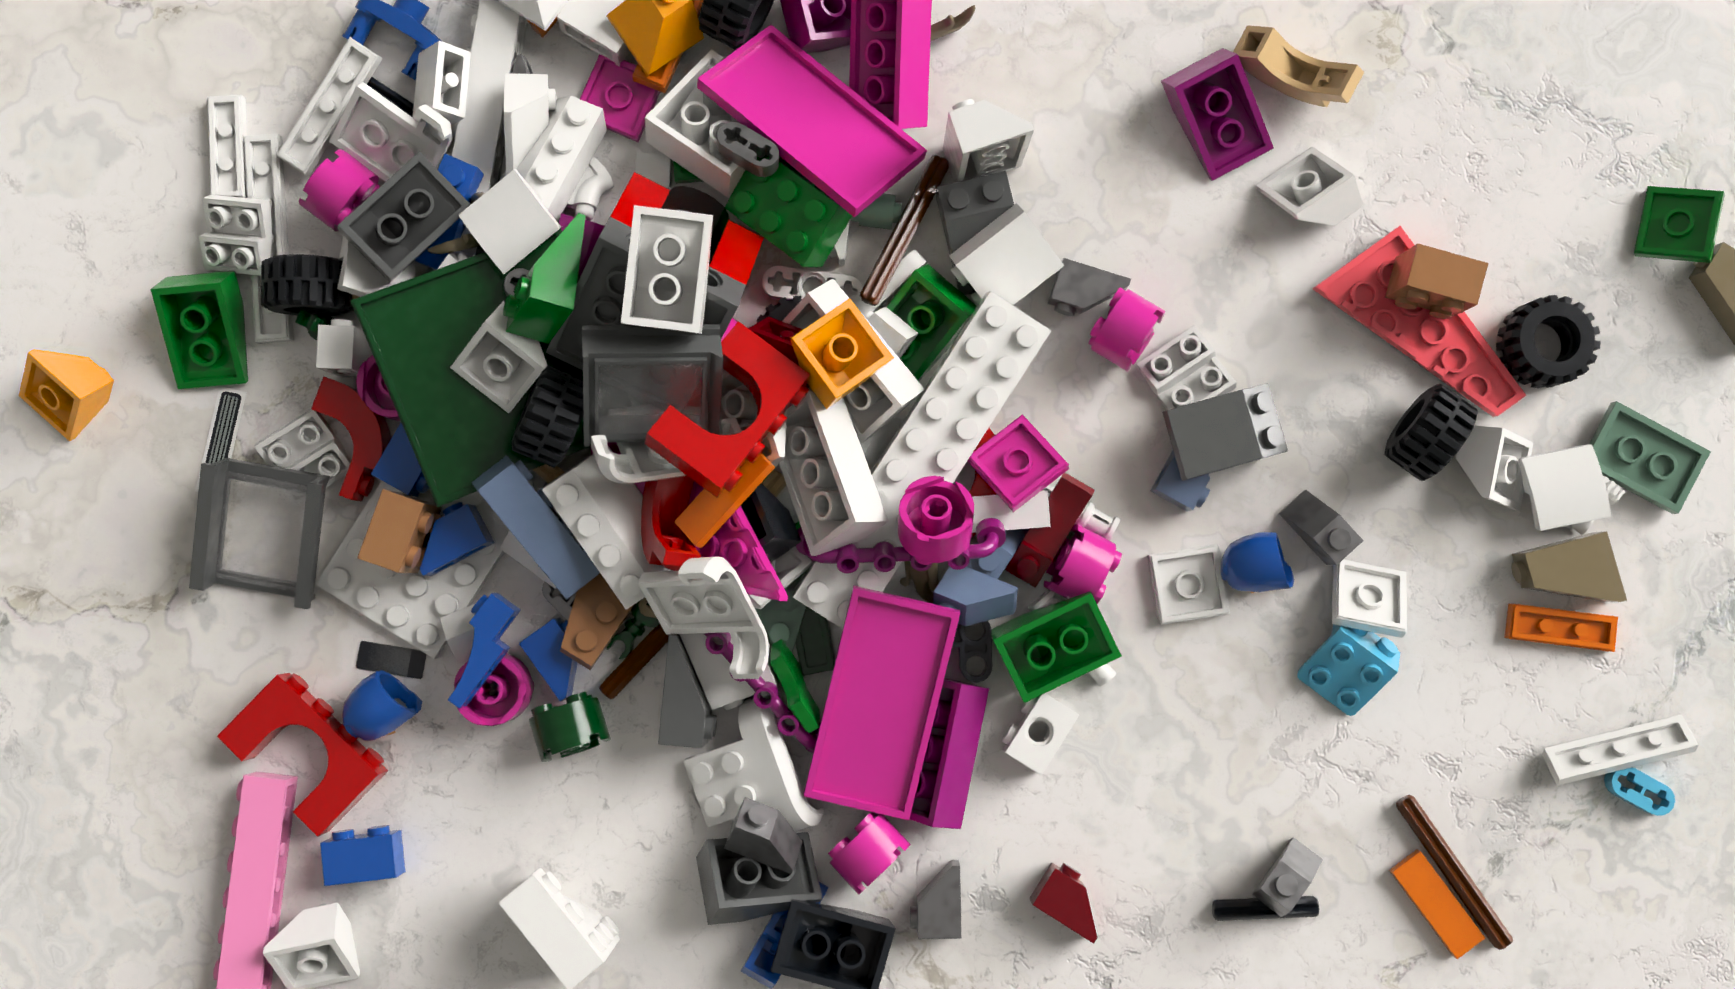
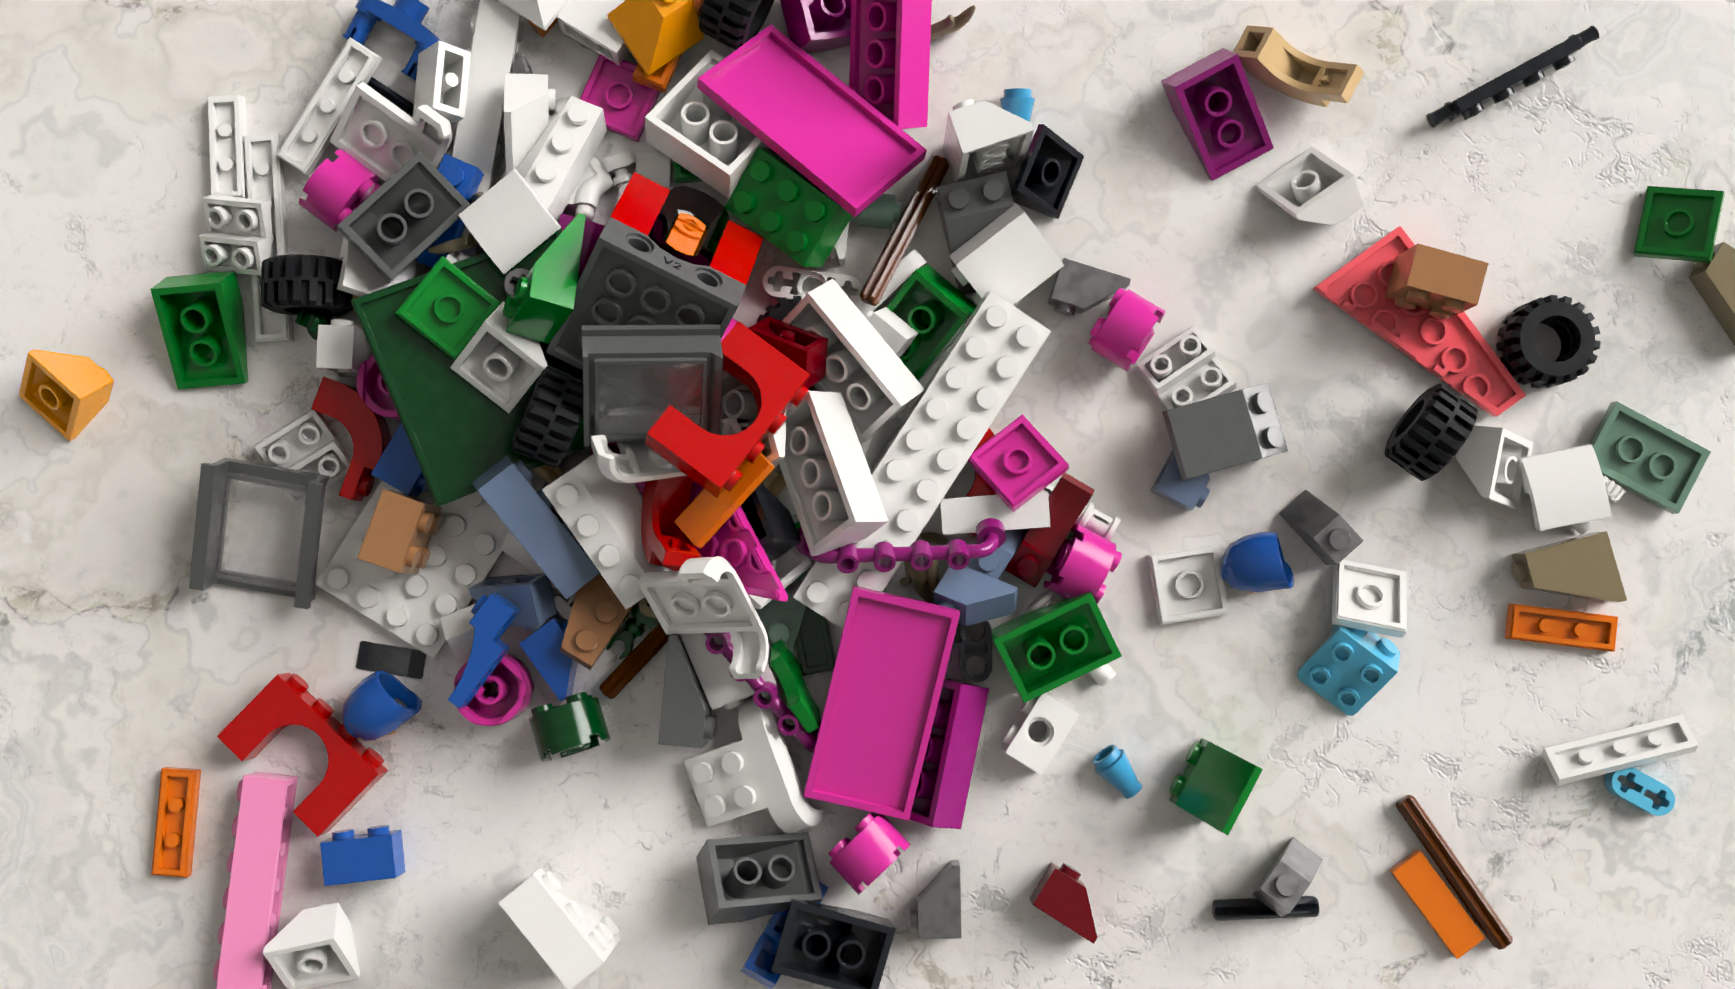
sticker [195,386,247,492] -> none
blue slope [420,502,495,576] -> none
white slope [621,205,713,334] -> none
flat silver beam [717,122,779,177] -> none
flat silver slope [724,797,802,874] -> none
light orange slope [790,298,894,409] -> none
dark pink brick [898,476,974,565] -> none
none -> orange tile [151,767,201,878]
none -> green tile [395,256,501,361]
none -> sand blue slope [469,573,557,630]
none -> white piece [603,151,636,202]
none -> dark azure cone [1000,88,1035,122]
none -> black slope [1011,124,1084,219]
none -> dark azure cone [1092,744,1142,799]
none -> green slope [1169,738,1263,835]
none -> black plate [1426,26,1599,128]

